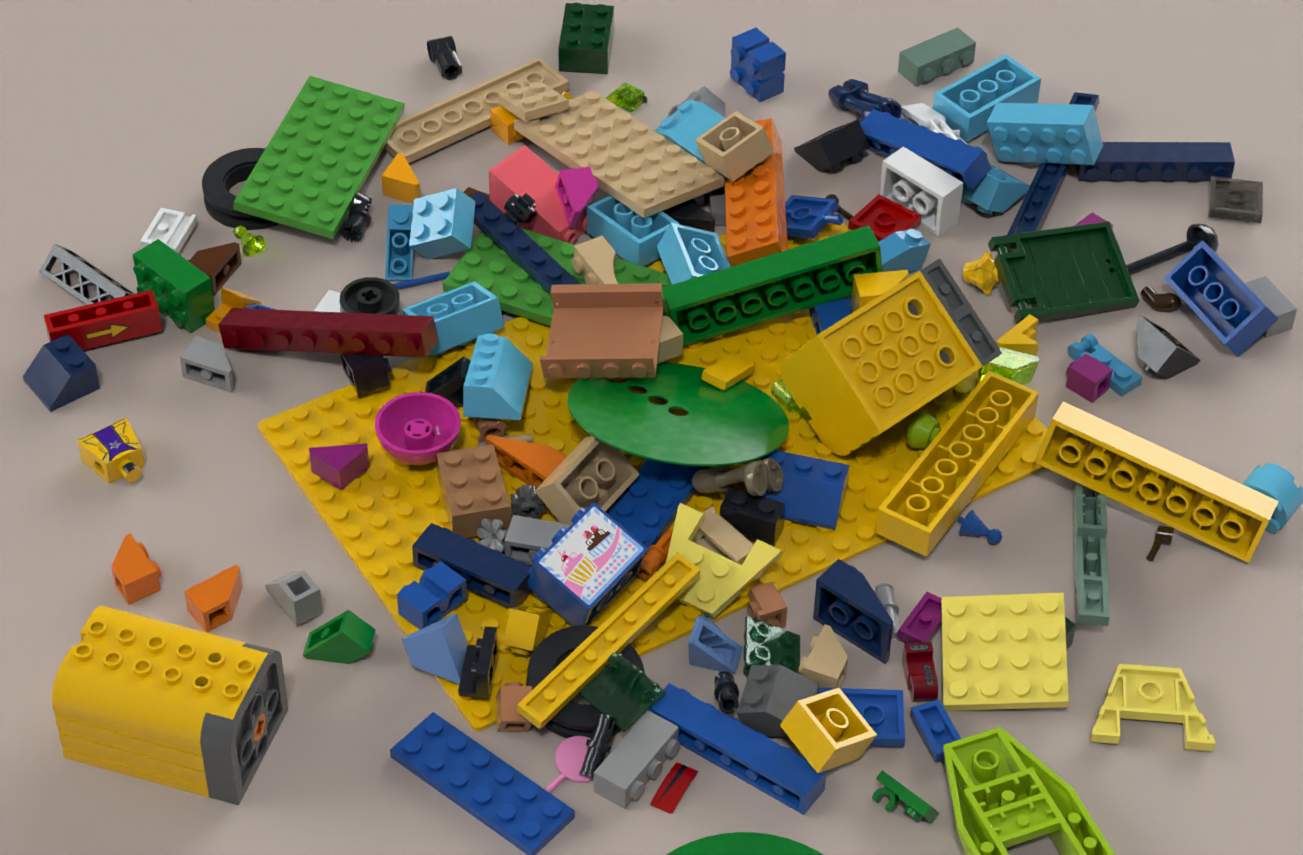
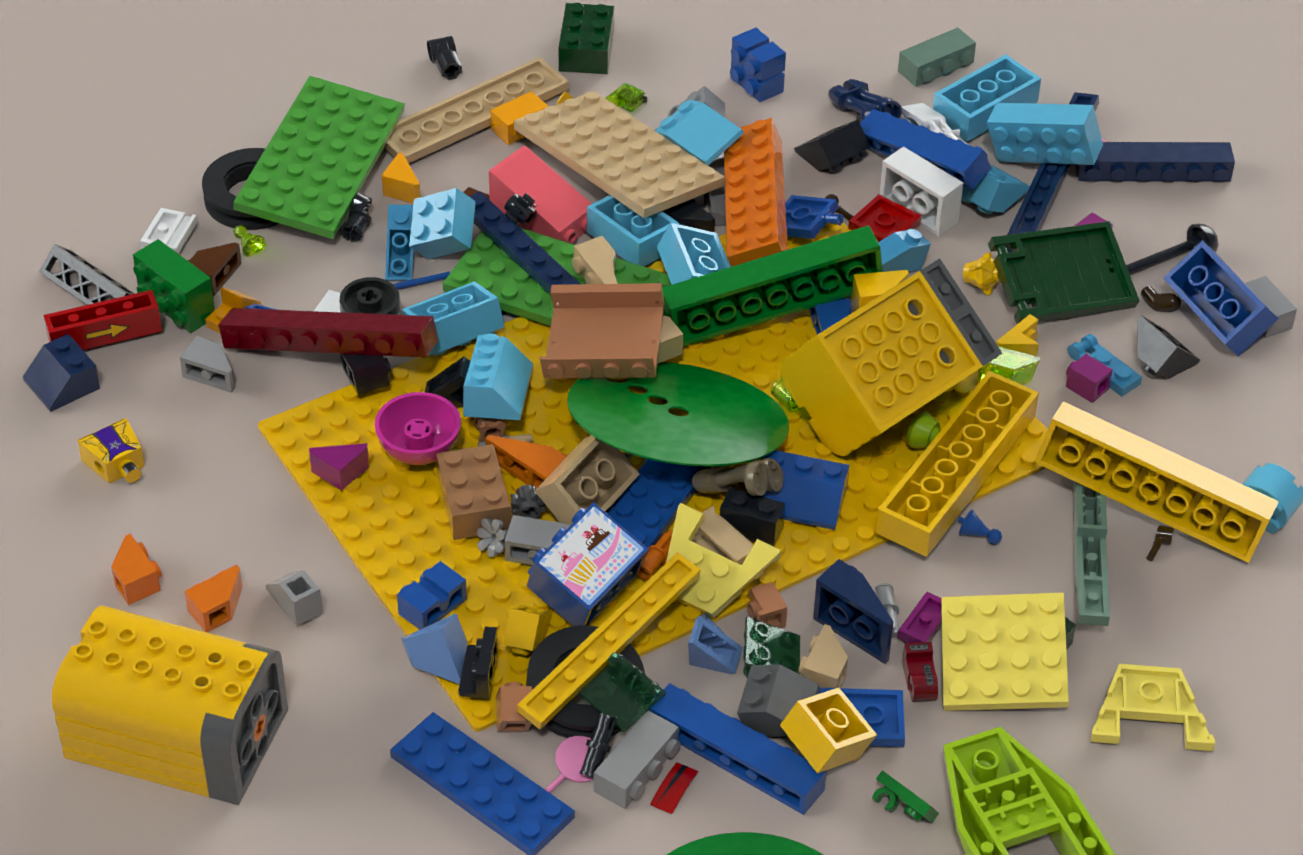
green slope [303,610,376,664] -> none
dark blue brick [412,523,531,608] -> none
tan plate [499,82,569,122] -> none
dark pink slope [555,167,599,228] -> none
tan brick [695,111,774,181] -> none
yellow tile [701,353,755,391] -> none
black pin [714,671,739,714] -> none
blue plate [910,700,961,762] -> none
clear smoke plate [1208,176,1263,223] -> none

